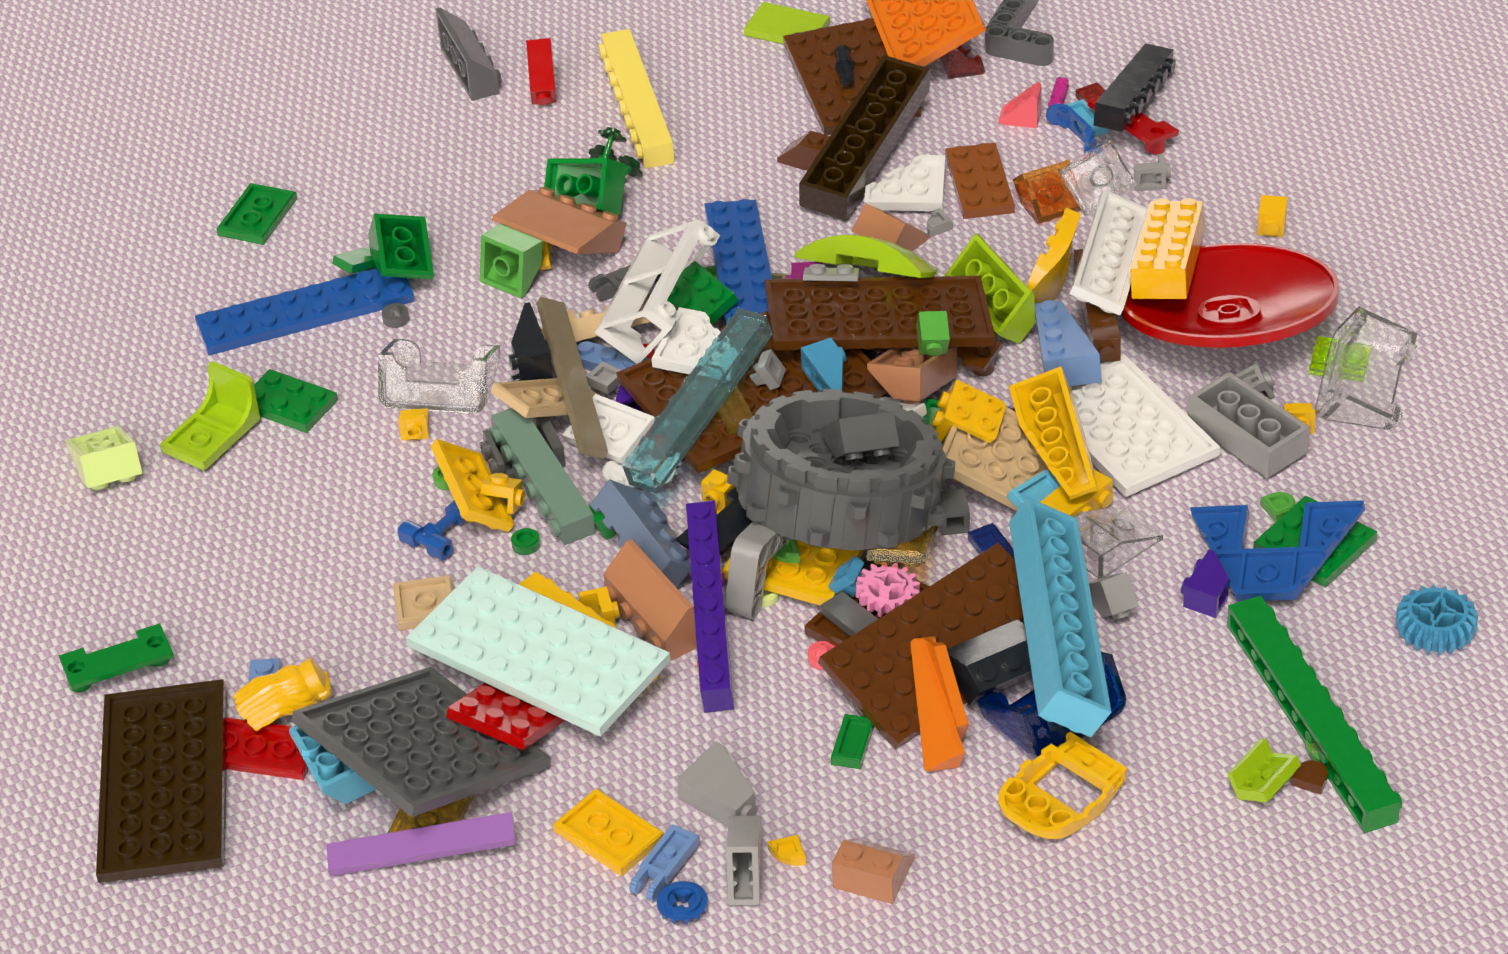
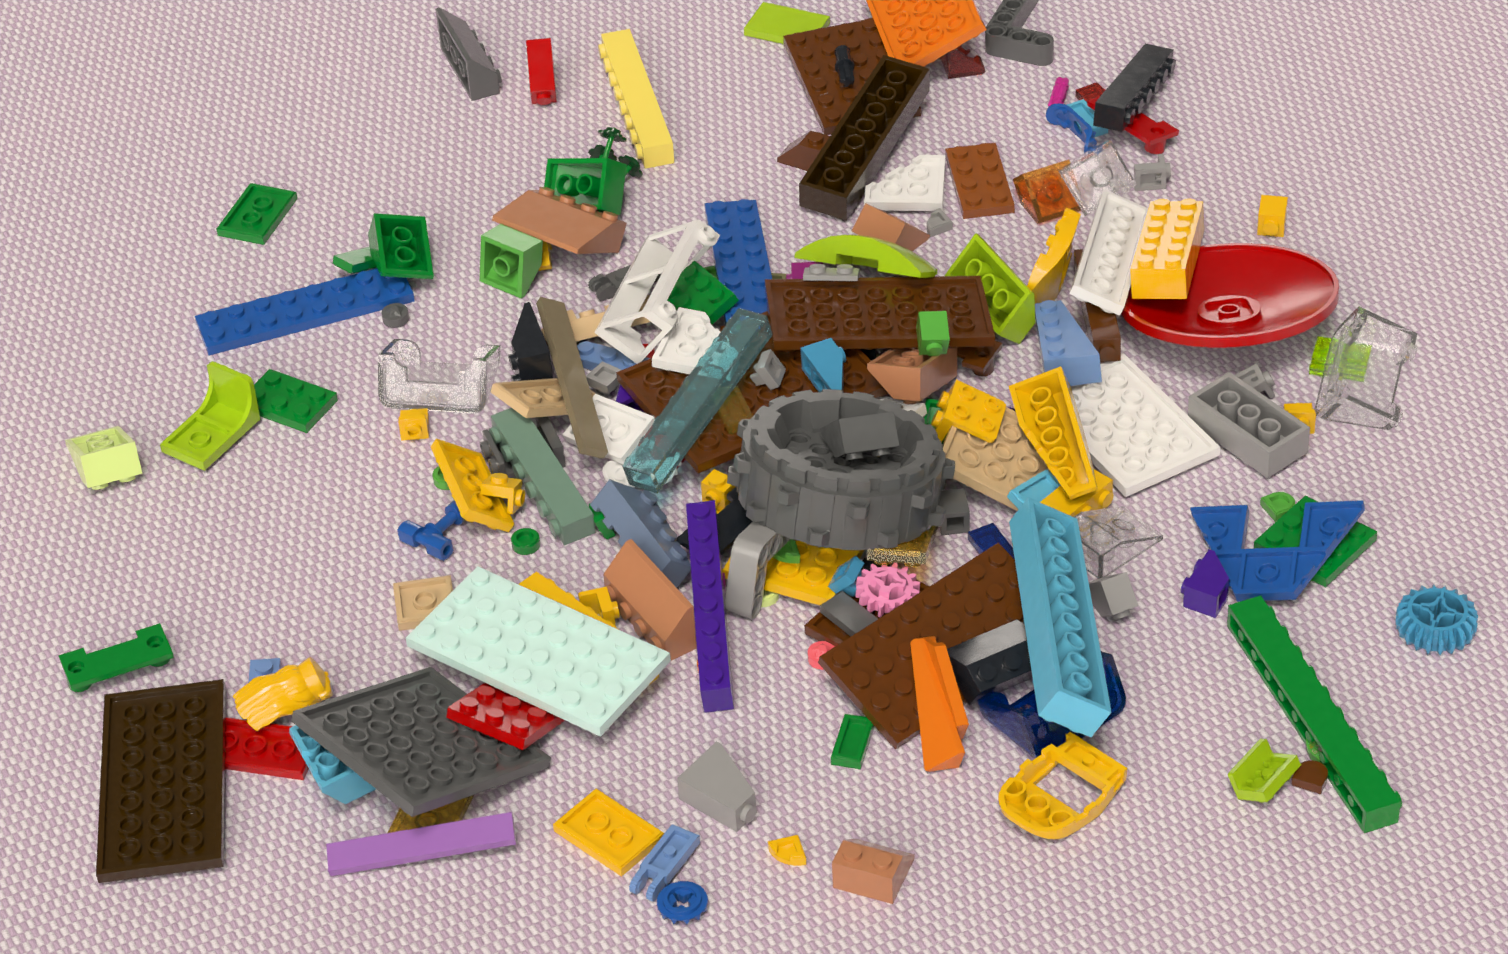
light grey slope [726,815,762,906] -> none
coral slope [998,82,1042,128] -> none

